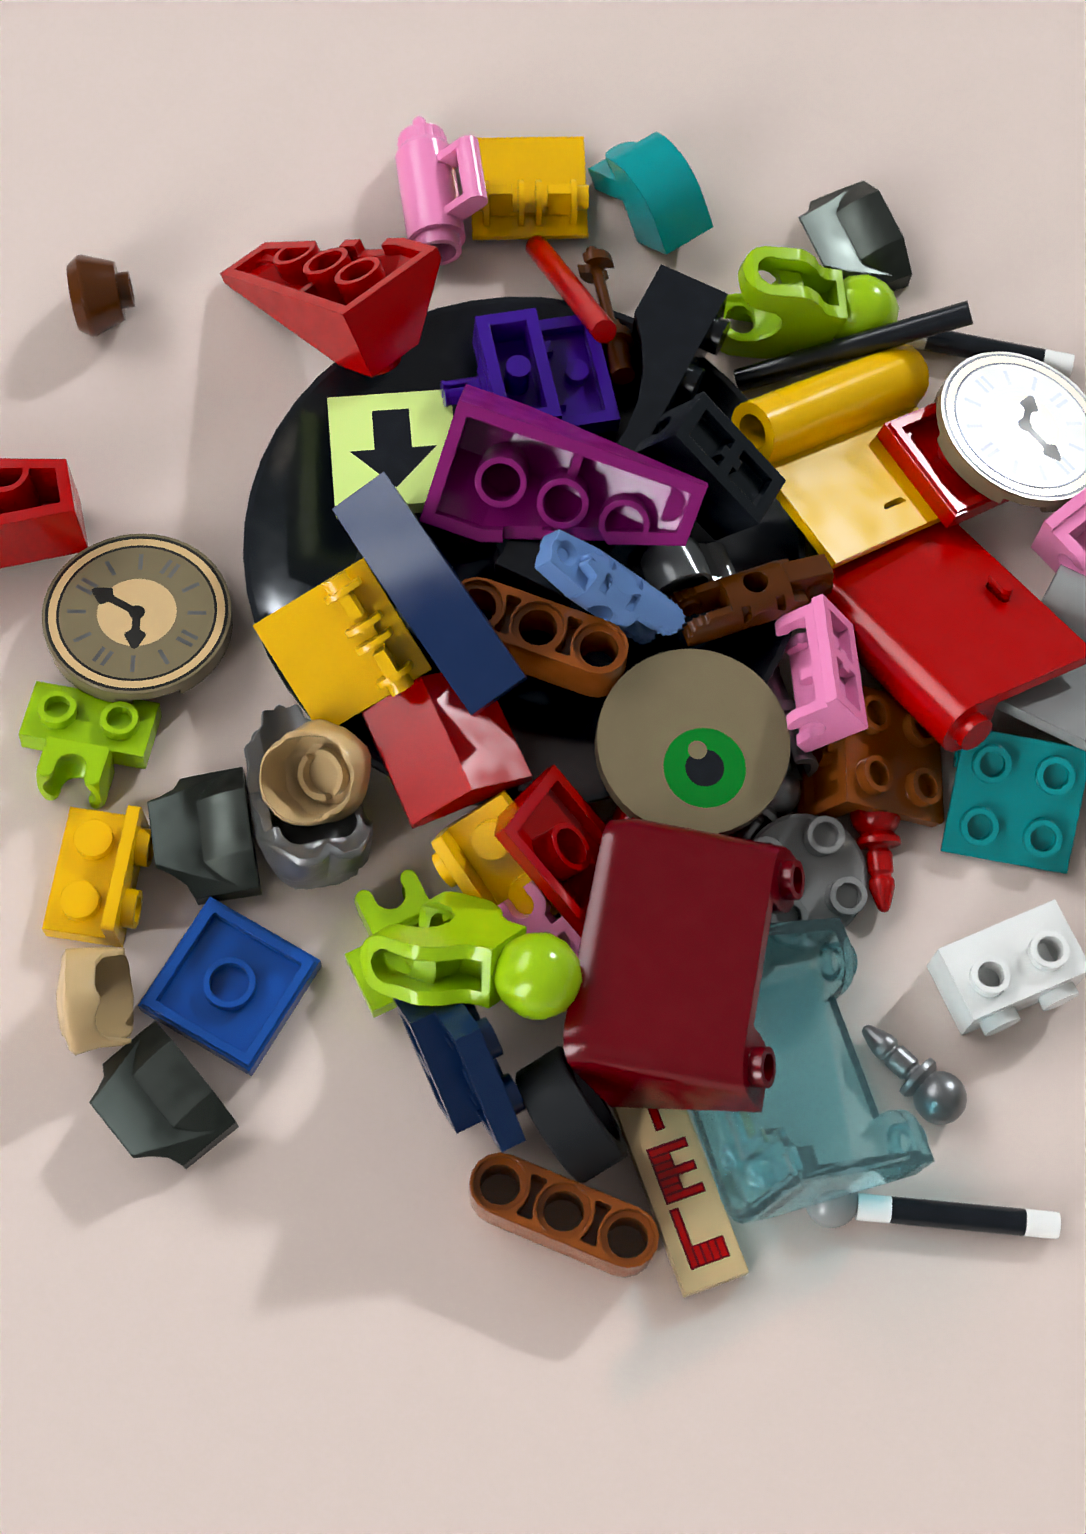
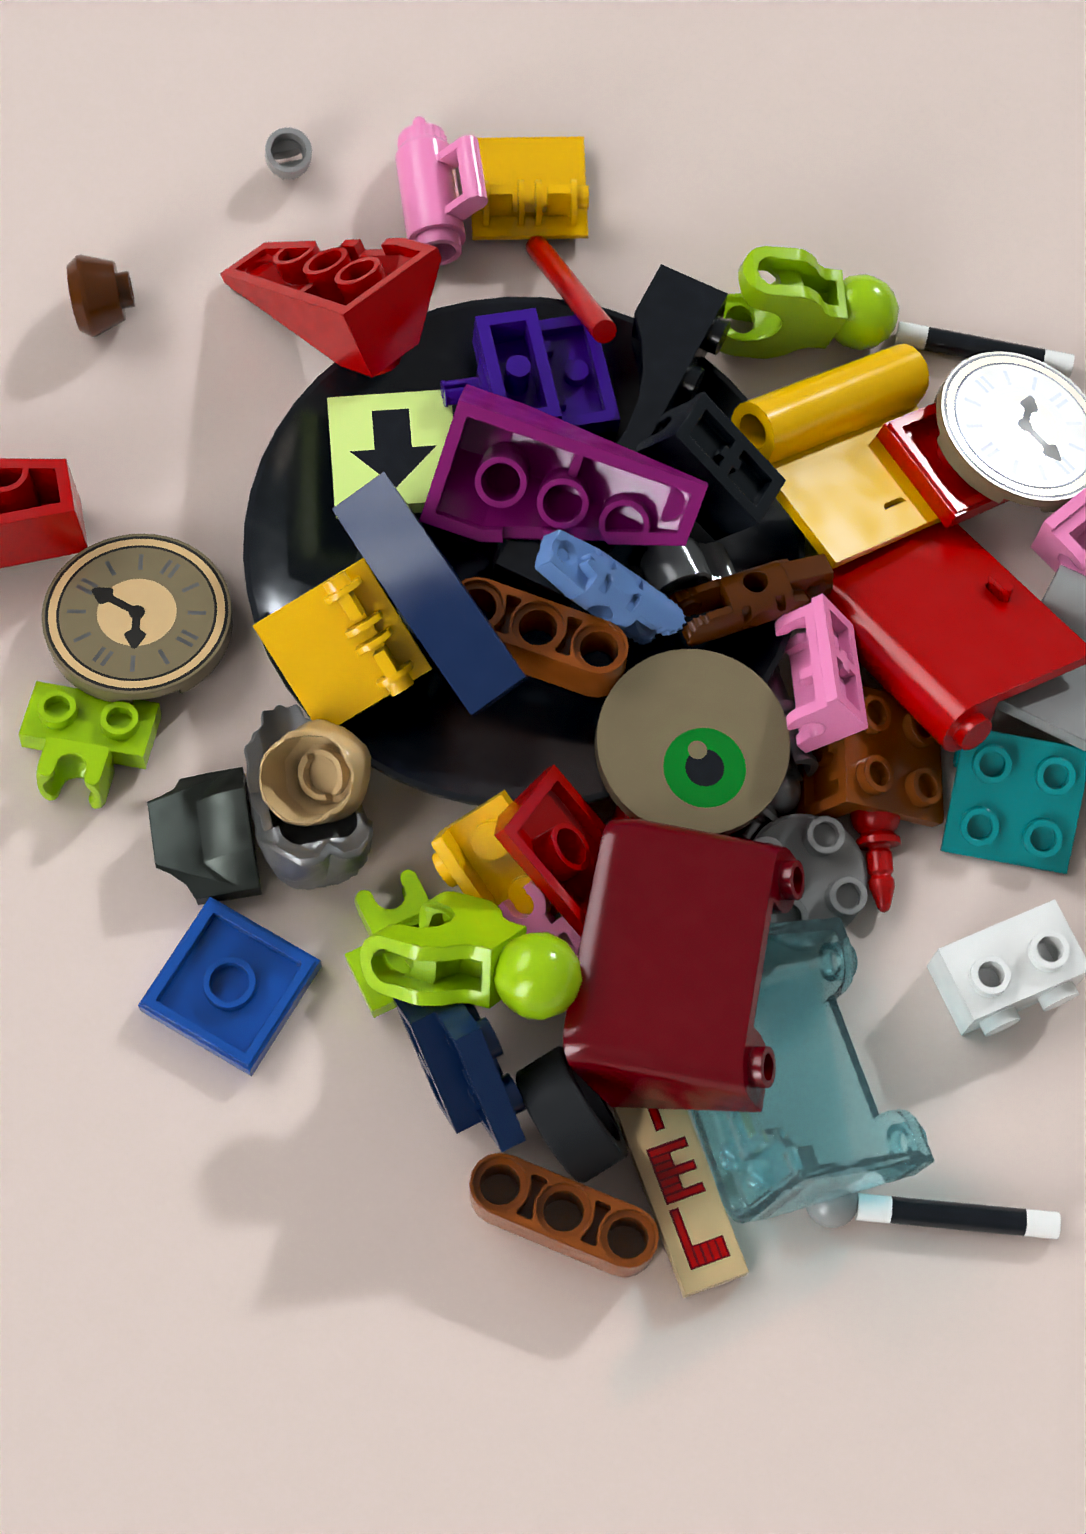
yellow bracket [42,805,154,948] -> none
tan hair [56,947,134,1056] -> none
pearl dark grey slope [89,1021,239,1169] -> none
slope [362,673,532,829] -> none
reddish brown piece [577,246,636,385] -> none
teal brick [588,132,714,255] -> none
black bar [734,301,973,392] -> none
pearl dark grey slope [798,181,912,291] -> none
flat silver bar [862,1025,967,1125] -> none
none -> light grey hinge [265,127,312,180]

